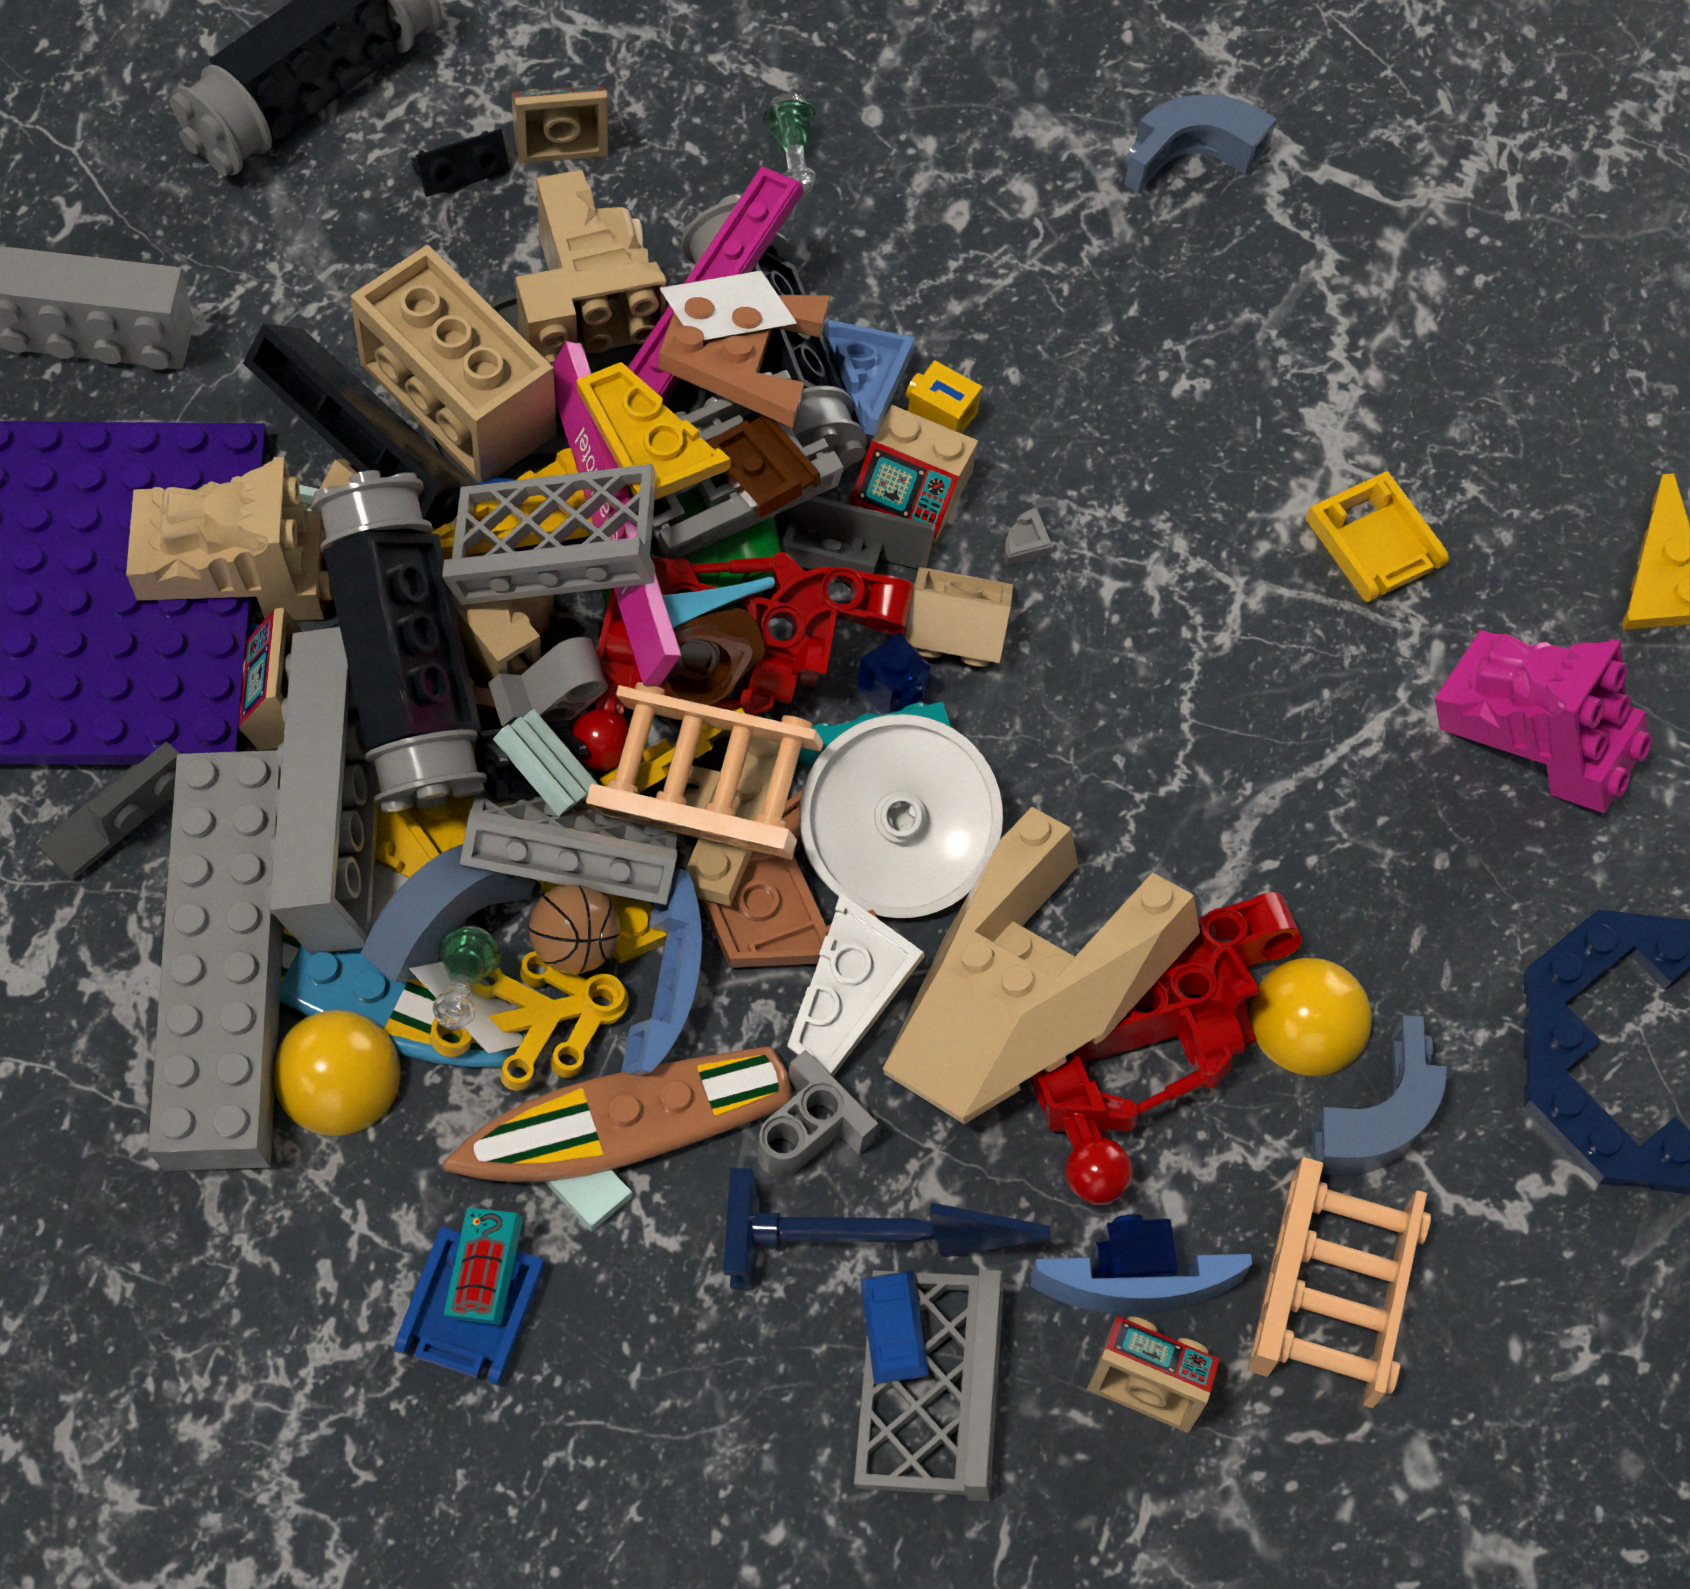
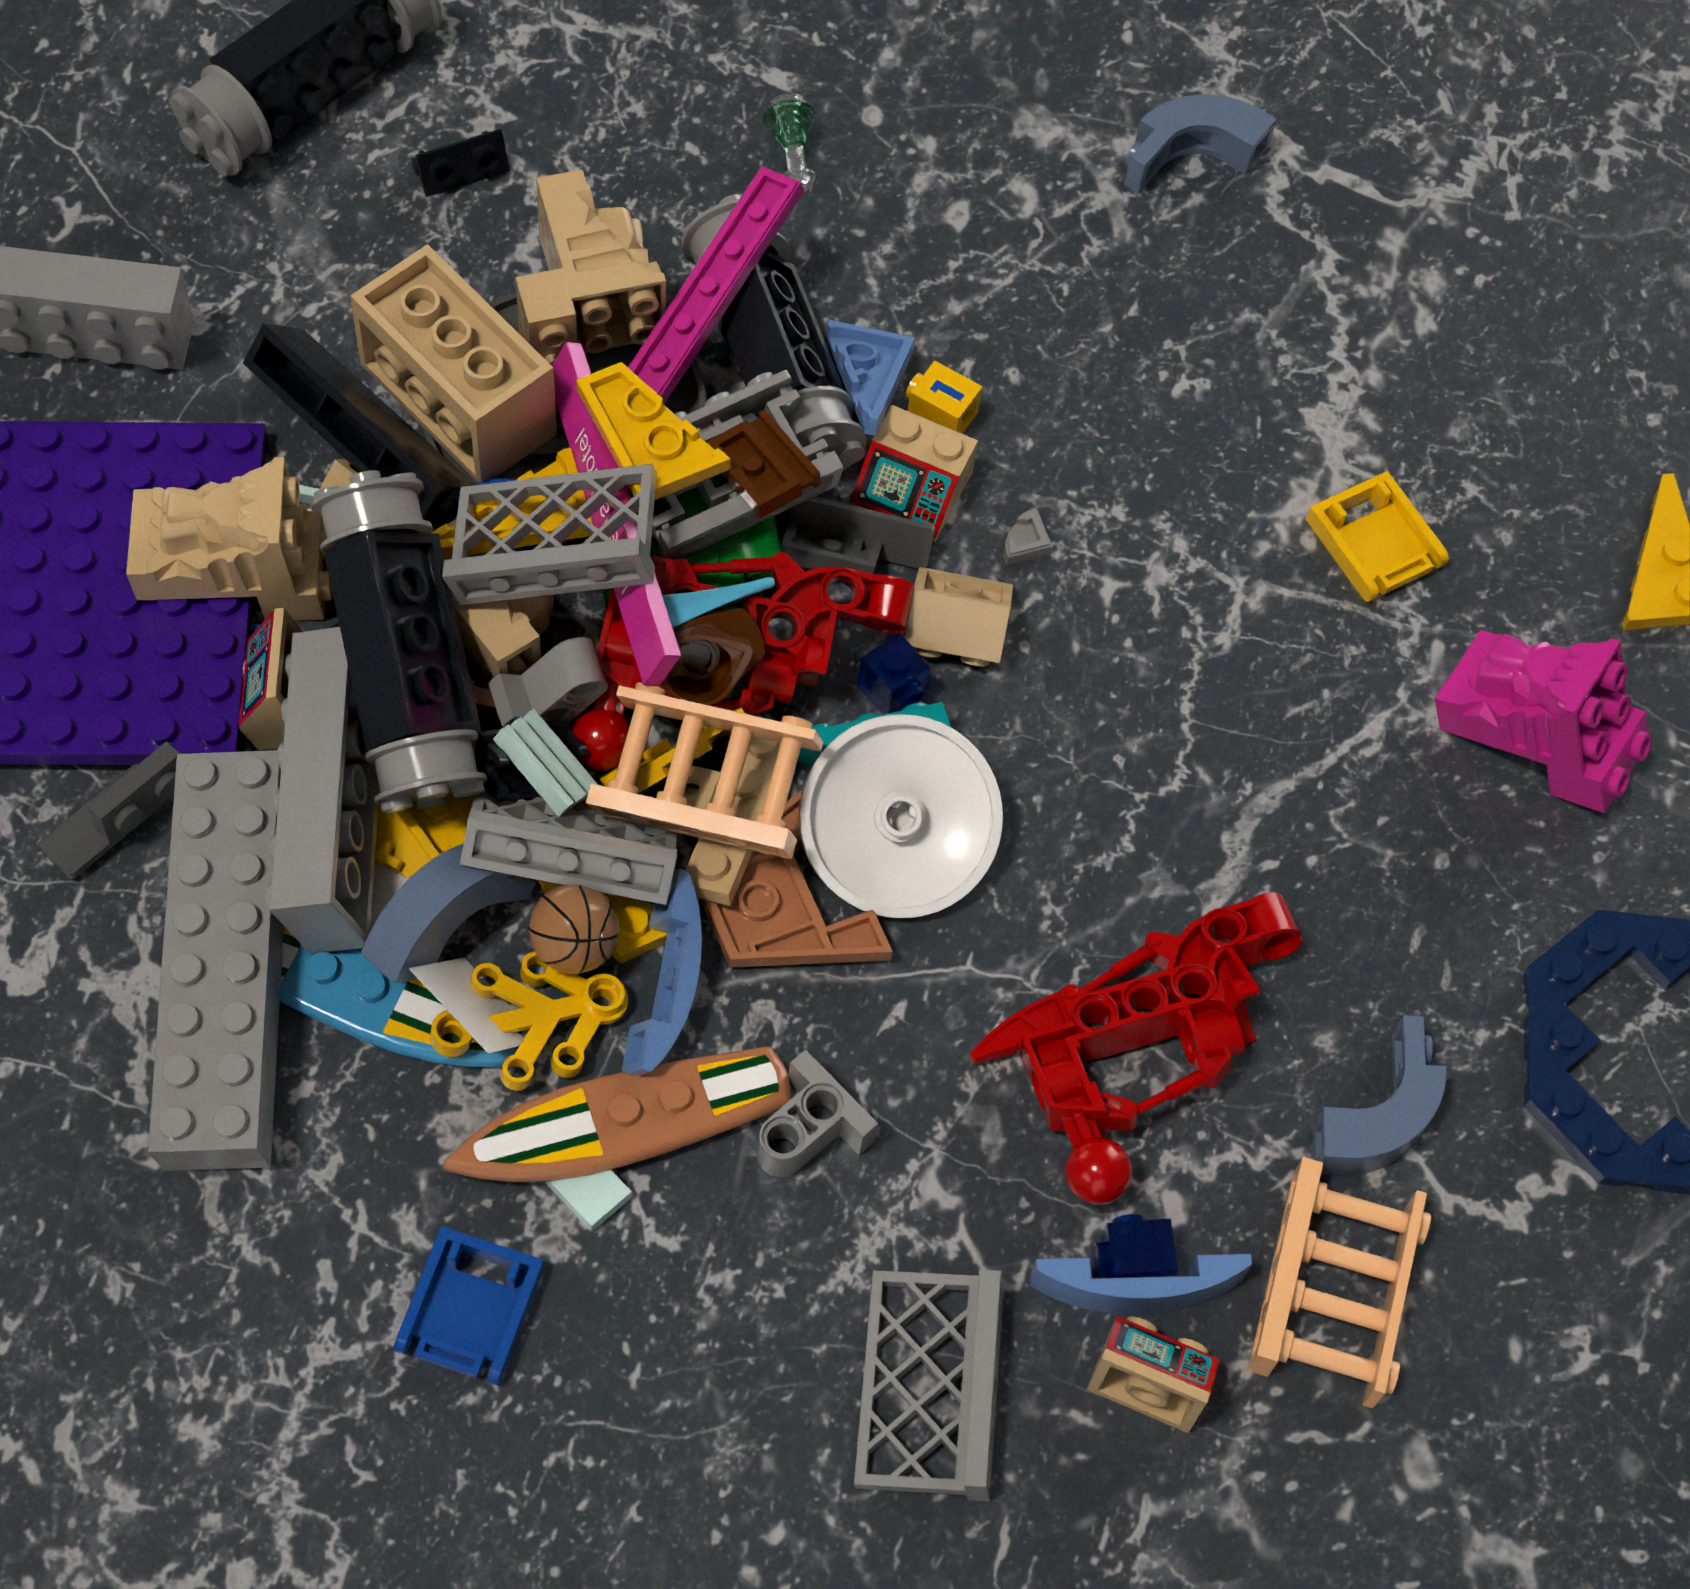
yellow piece [273,1010,401,1136] -> none
piece [433,926,501,1030] -> none
tile [443,1207,524,1325] -> none
tan slope [511,85,608,164] -> none
nougat wing [658,295,830,428] -> none
white sticker [659,271,797,340] -> none
dark blue piece [723,1168,1050,1289] -> none
white wing [787,893,925,1077] -> none
blue tile [860,1270,929,1384] -> none
tan wedge [883,807,1200,1124] -> none
yellow piece [1249,958,1372,1076] -> none

